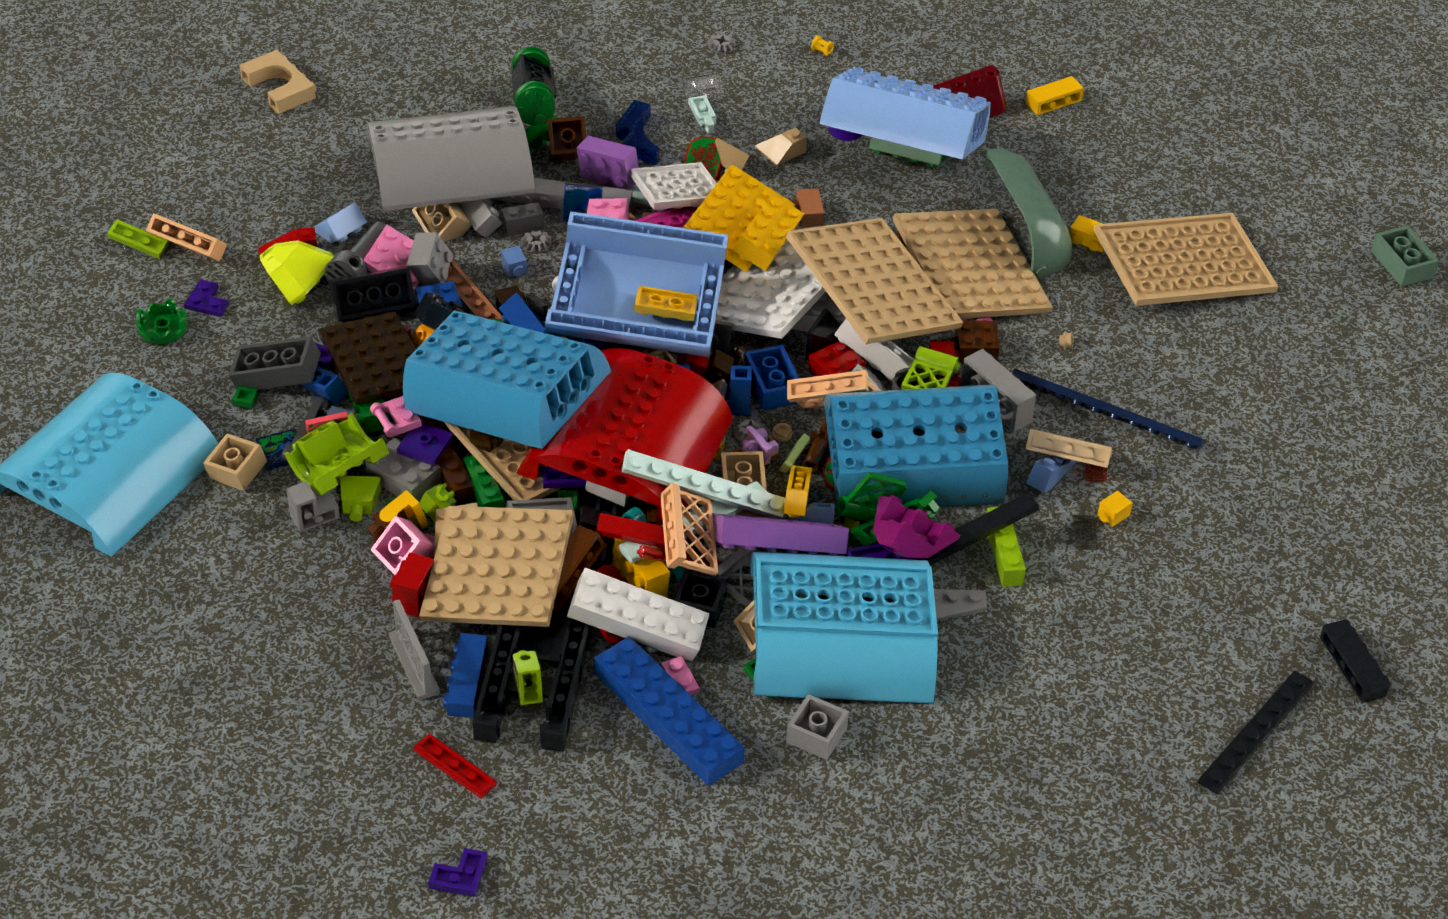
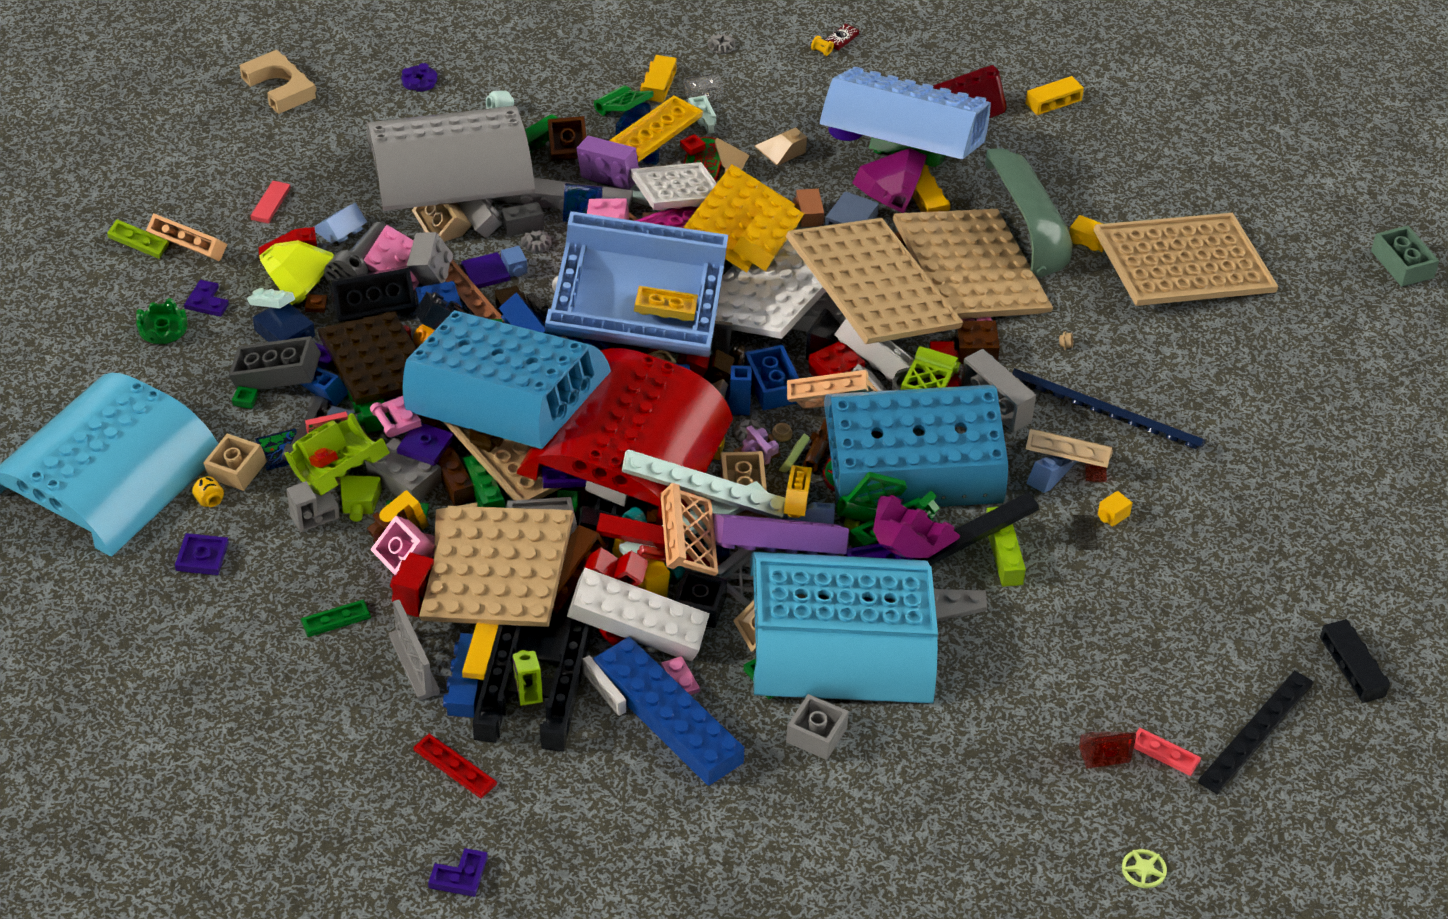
lime brick [420,483,457,522] -> none
green brick [511,46,557,126] -> none
none -> dark purple plate [175,533,229,575]
none -> yellow head [192,476,224,507]
none -> light aqua plate [247,288,295,308]
none -> coral tile [251,181,291,224]
none -> dark blue brick [253,303,315,342]
none -> green tile [301,599,371,637]
none -> dark orange plate [305,294,328,313]
none -> red plate [309,448,339,468]
none -> dark purple plate [401,63,437,92]
none -> dark purple tile [461,252,511,289]
none -> yellow tile [462,623,498,680]
none -> light aqua head [486,90,514,109]
none -> white tile [583,655,626,716]
none -> red brick [585,547,649,586]
none -> green piece [594,85,654,116]
none -> yellow plate [609,95,703,162]
none -> yellow brick [640,55,677,103]
none -> red plate [680,134,706,156]
none -> dark blue plate [716,545,730,563]
none -> tile [825,23,859,51]
none -> sand blue brick [825,191,879,226]
none -> magenta brick [852,148,927,213]
none -> yellow brick [912,164,951,212]
none -> clear red slope [1079,731,1136,769]
none -> yellowish green wheel [1122,849,1167,888]
none -> coral tile [1129,728,1201,776]

